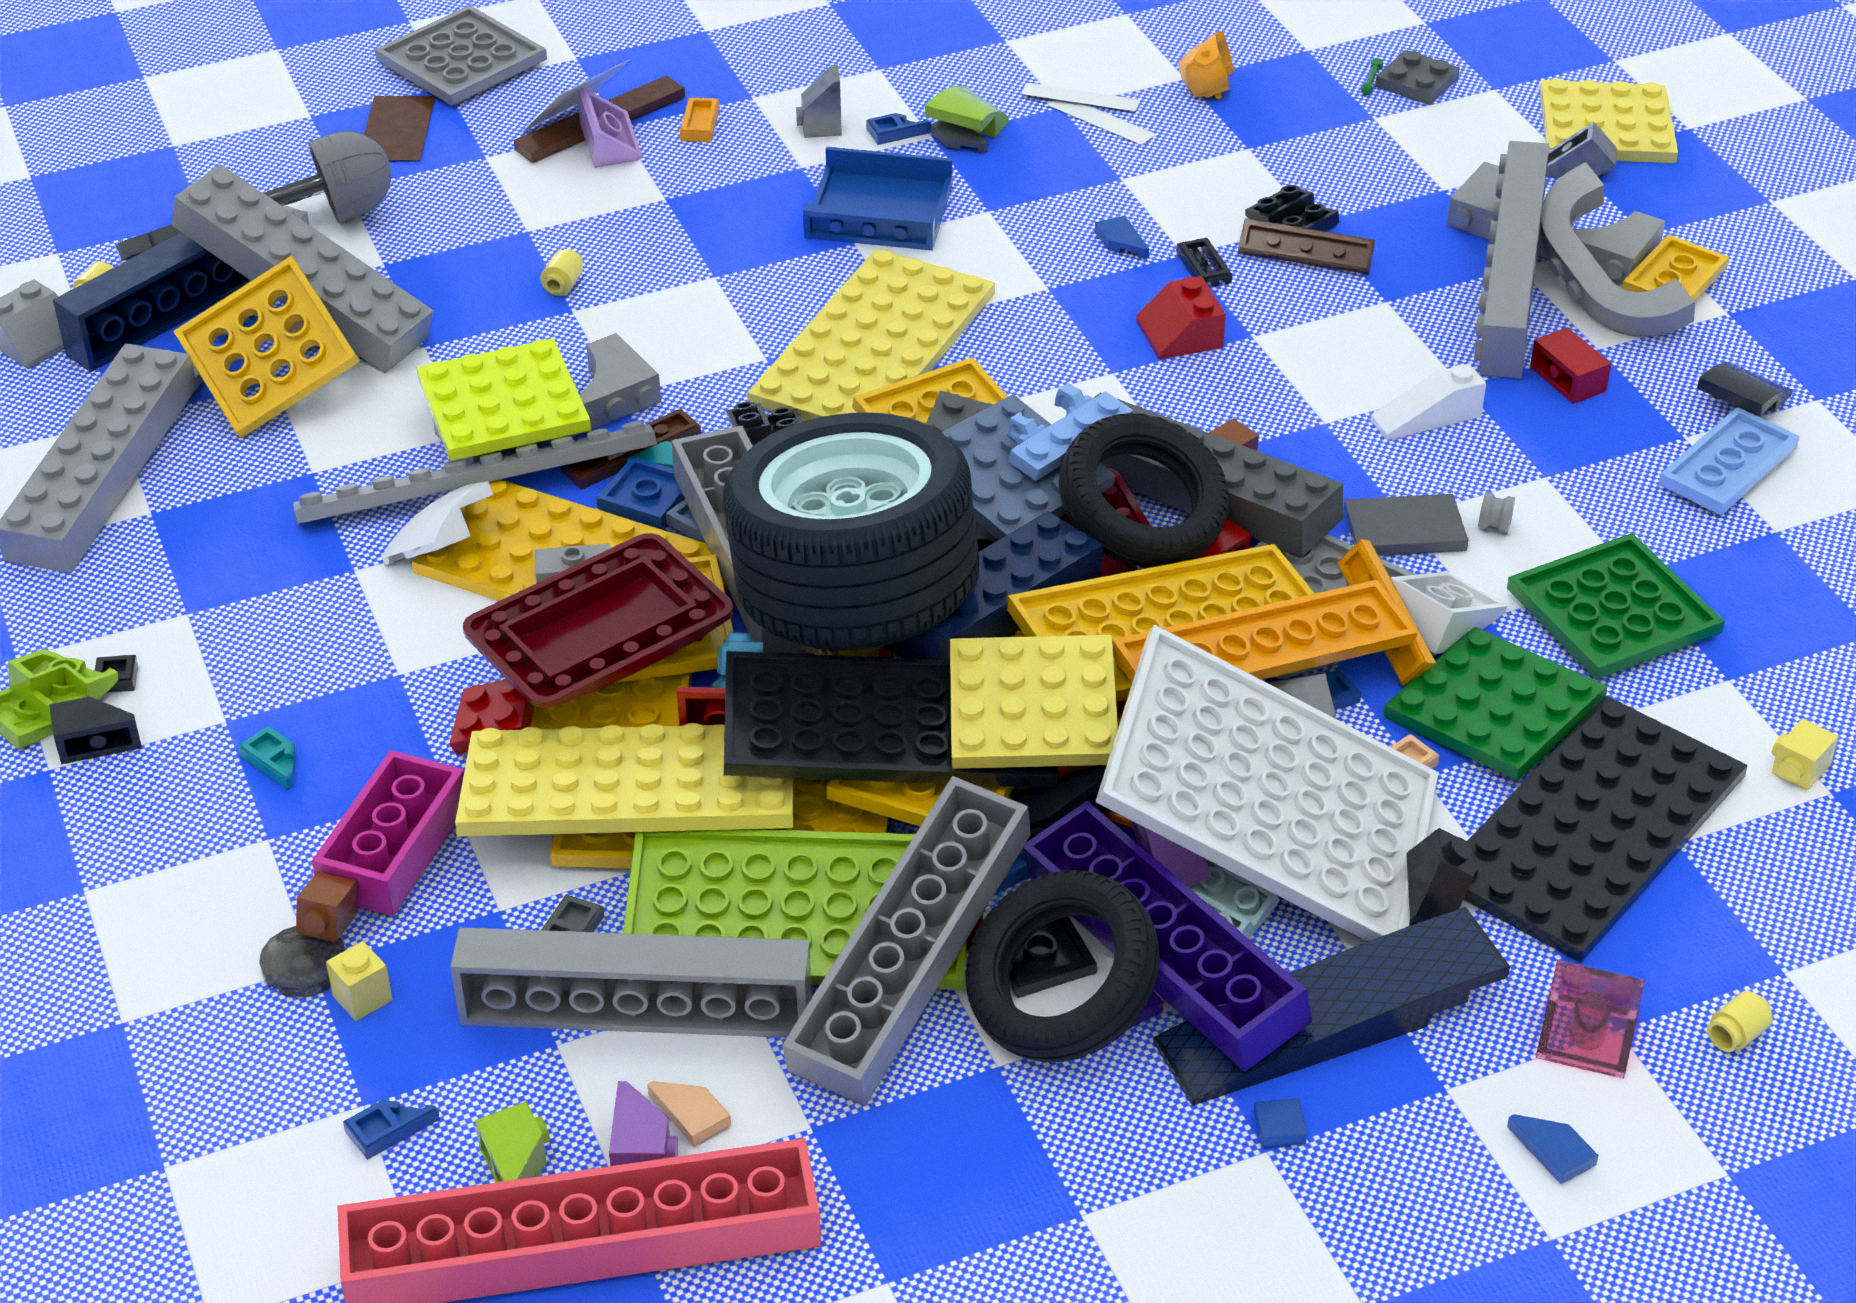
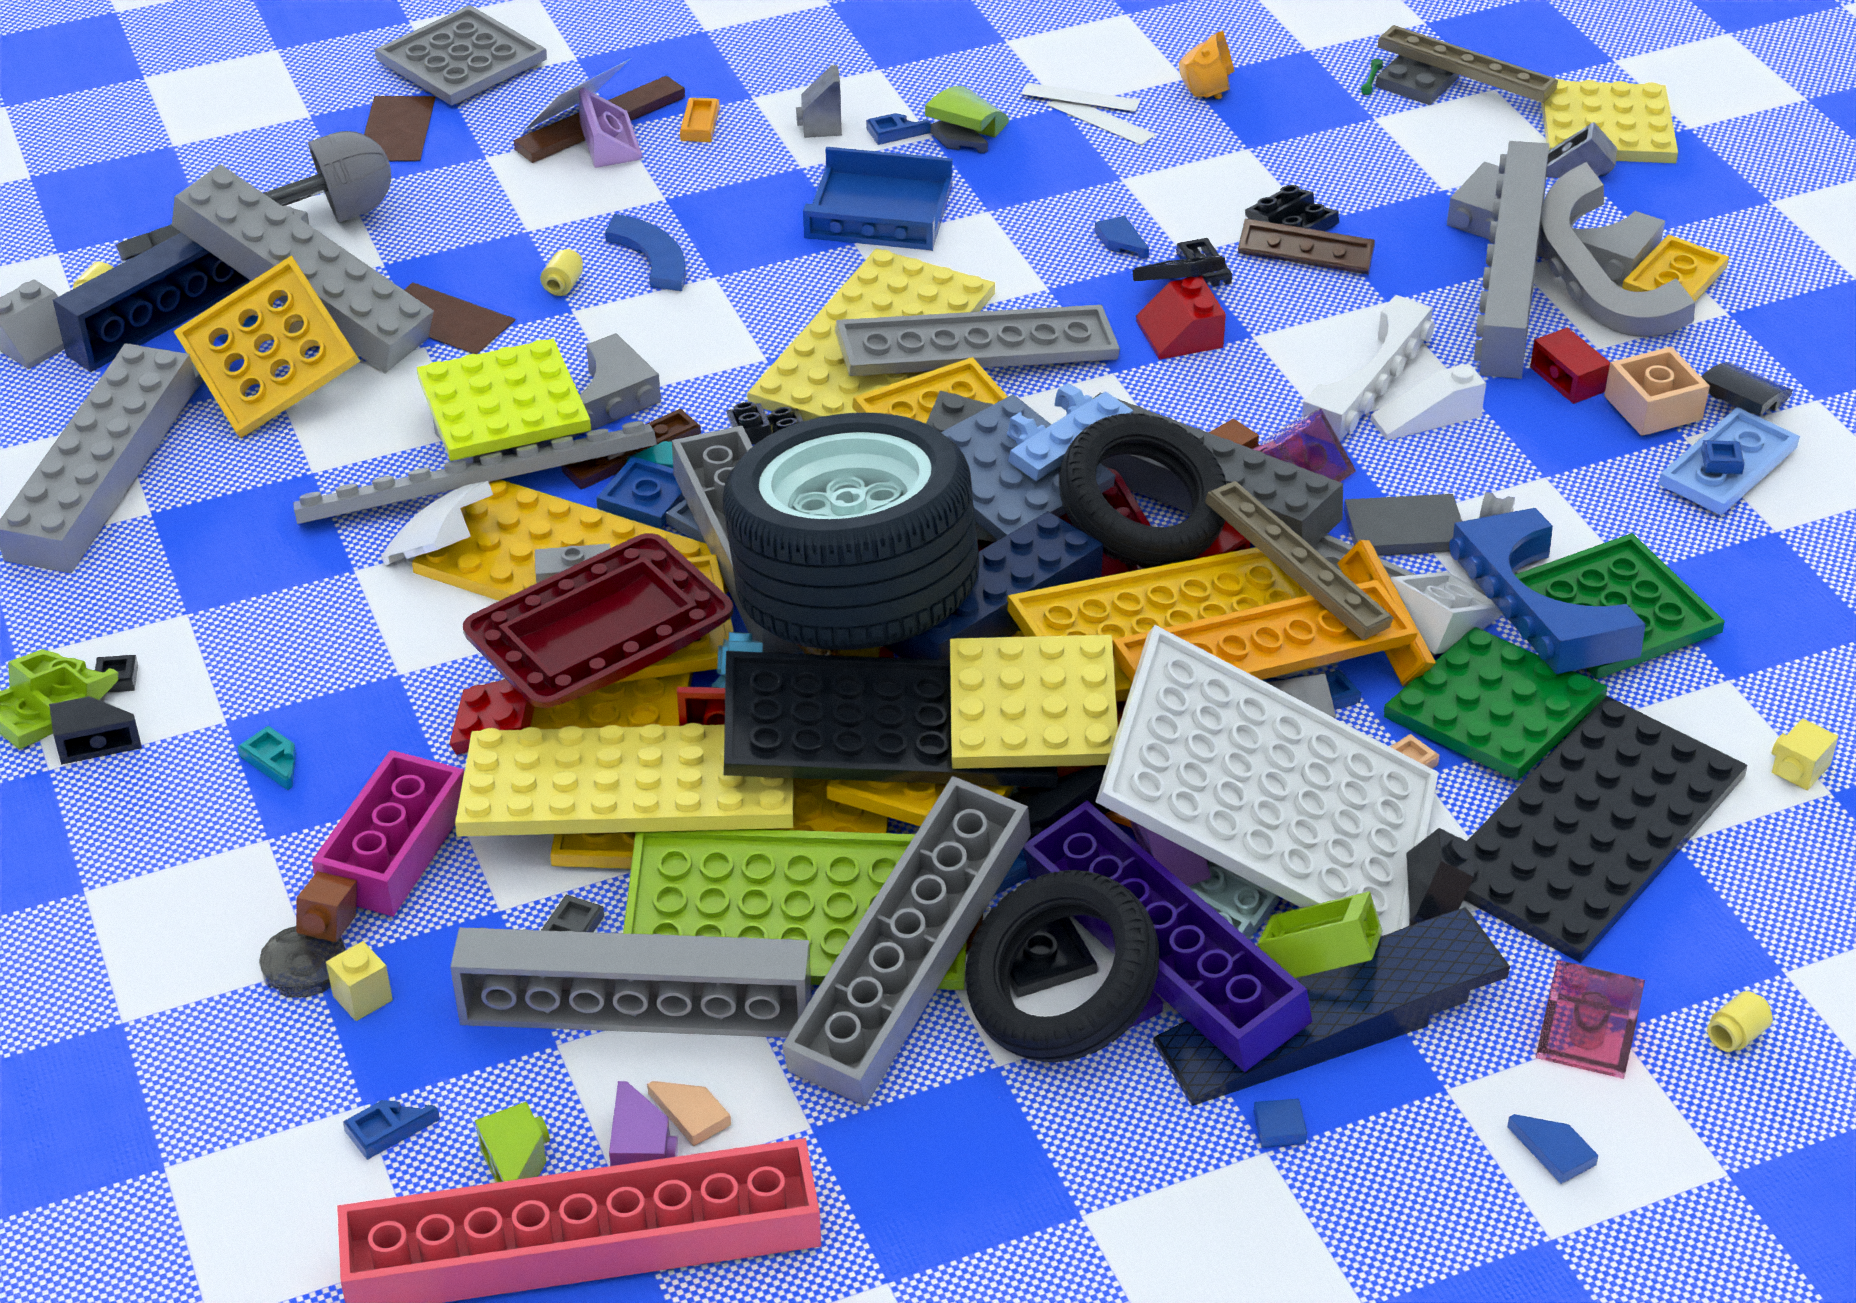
none -> reddish brown sticker [404,282,516,354]
none -> blue tile [605,214,686,291]
none -> light grey plate [835,305,1120,376]
none -> black tile [1132,256,1226,281]
none -> dark tan tile [1205,481,1394,640]
none -> slope [1252,409,1356,482]
none -> lime window [1256,891,1383,978]
none -> white arch [1301,295,1435,443]
none -> dark tan tile [1377,25,1558,103]
none -> blue arch [1449,508,1646,674]
none -> light nougat brick [1604,346,1710,436]
none -> blue tile [1701,440,1745,474]

